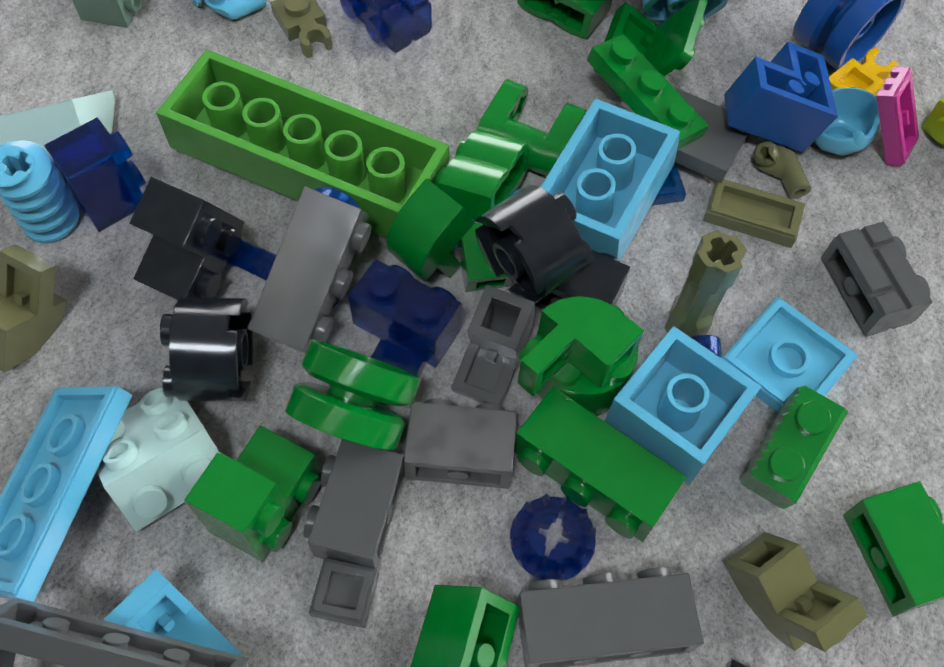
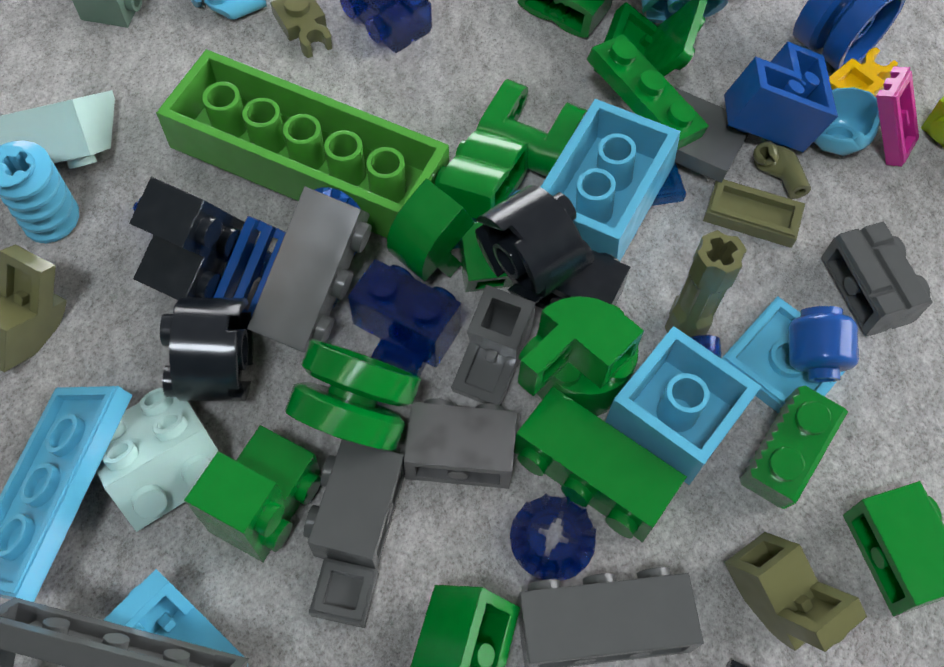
clear blue brick [44,117,146,232] -> none
none -> blue tile [213,216,286,315]
none -> blue head [788,306,859,382]

